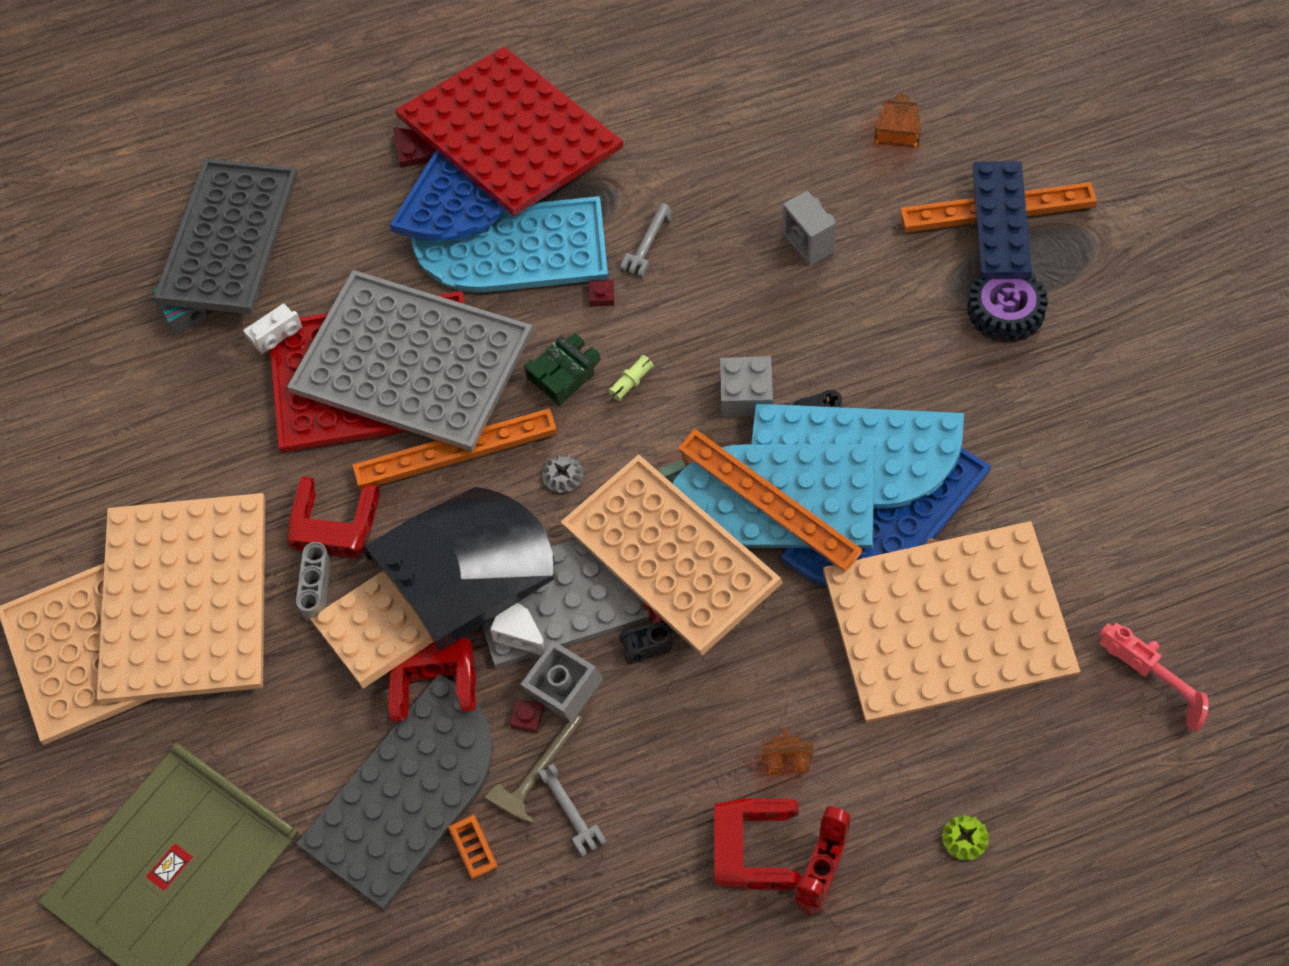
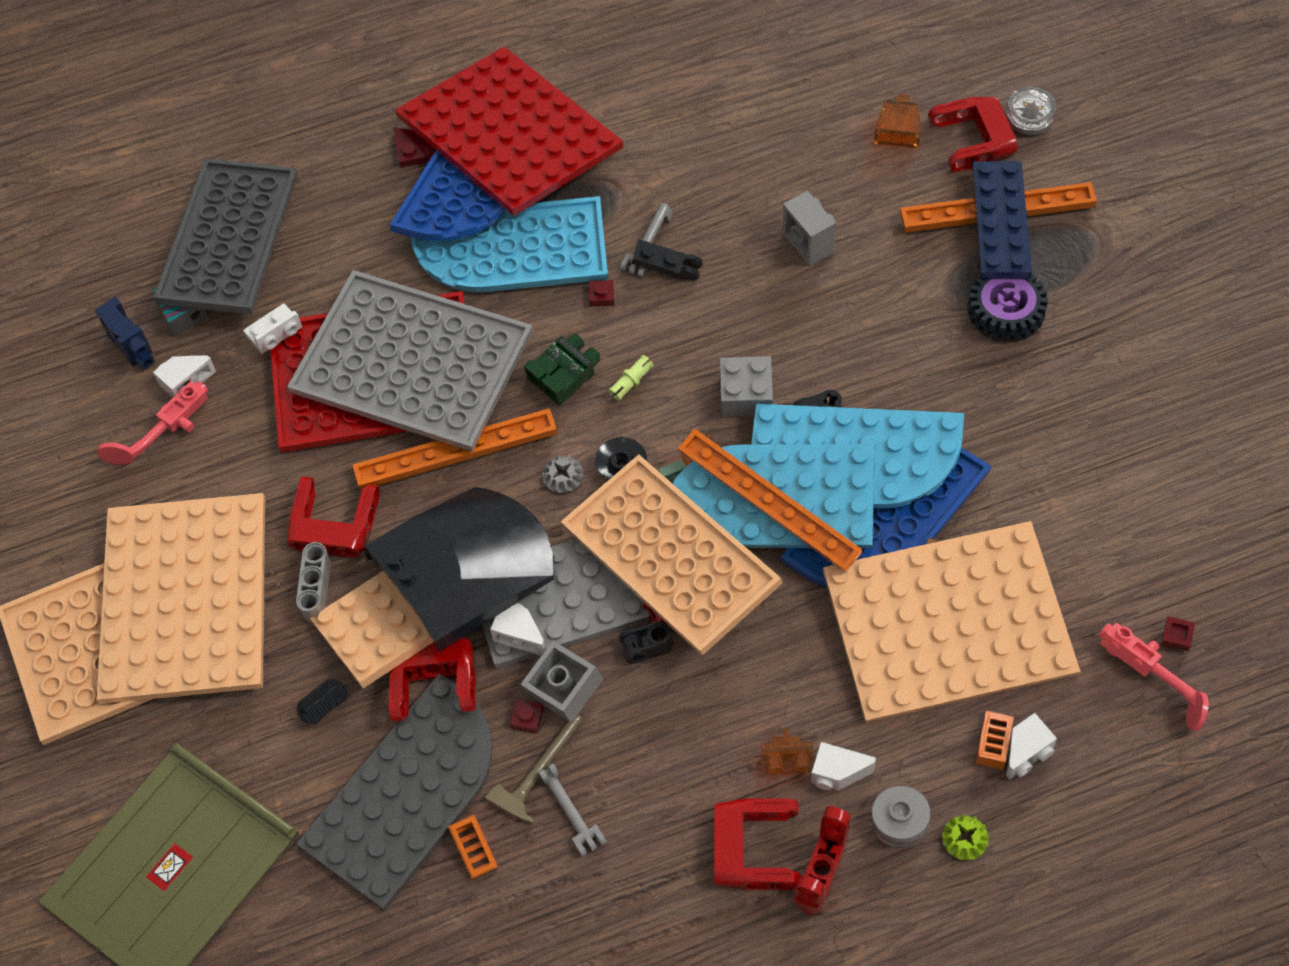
none -> dark blue hips [95,297,155,370]
none -> coral piece [97,381,209,465]
none -> white slope [153,355,216,397]
none -> black piece [296,679,348,725]
none -> black dish [595,437,647,480]
none -> black hinge [632,239,703,281]
none -> white slope [811,742,876,791]
none -> light grey piece [872,786,930,848]
none -> red connector [928,97,1017,172]
none -> orange slope [976,711,1014,770]
none -> clear piece [1006,86,1056,135]
none -> white slope [1006,713,1057,780]
none -> dark red plate [1161,616,1195,651]

